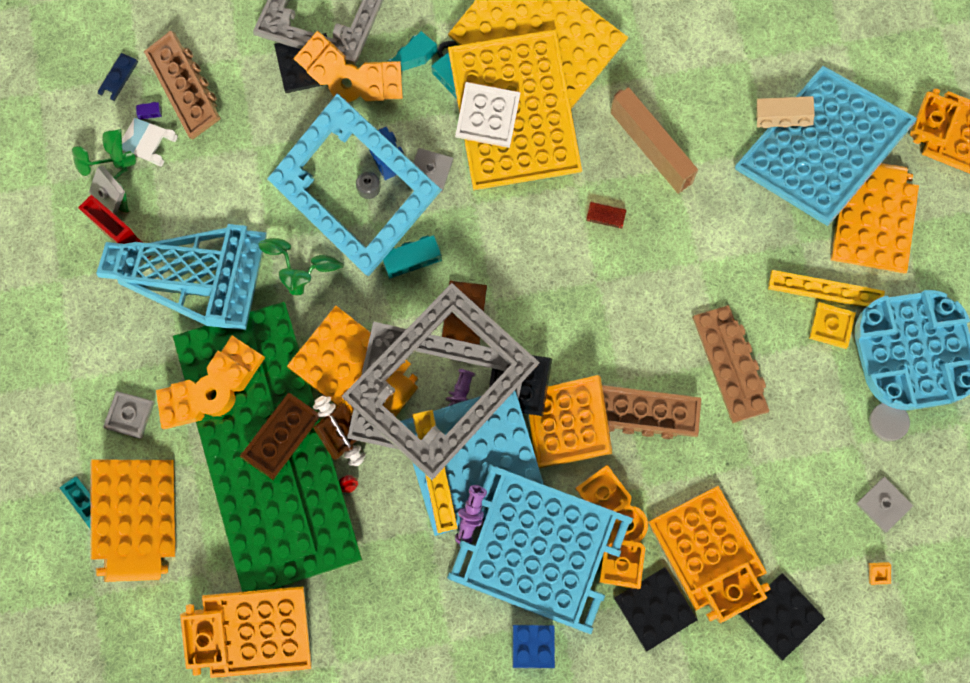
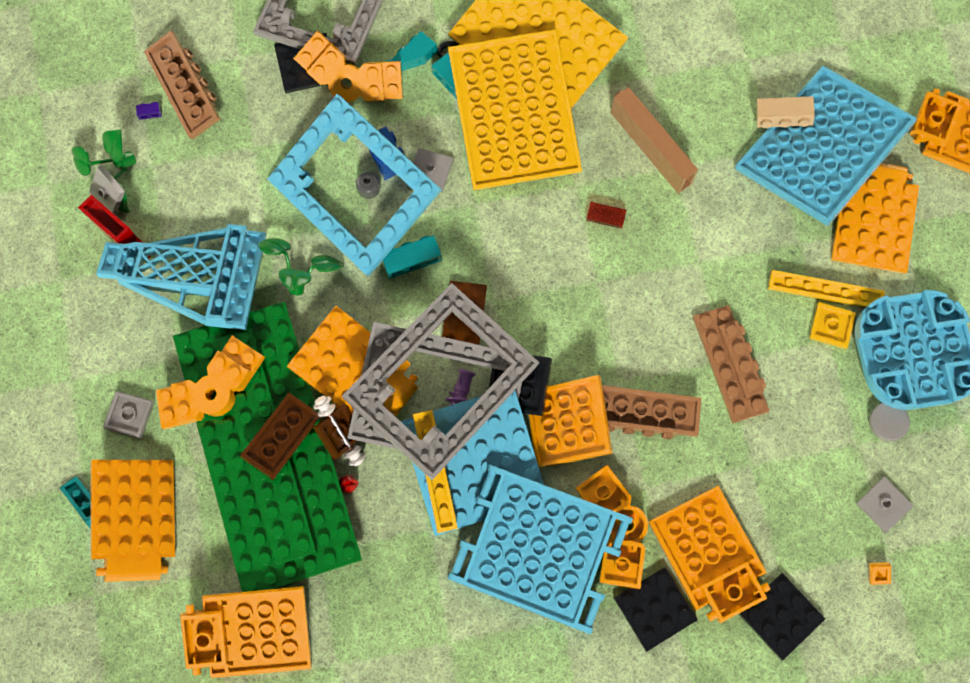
dark blue hinge [98,53,138,101] -> none
white flag [122,118,178,167] -> none
white plate [455,82,520,148] -> none
medium lavender piece [455,485,487,544] -> none
blue brick [512,625,555,669] -> none

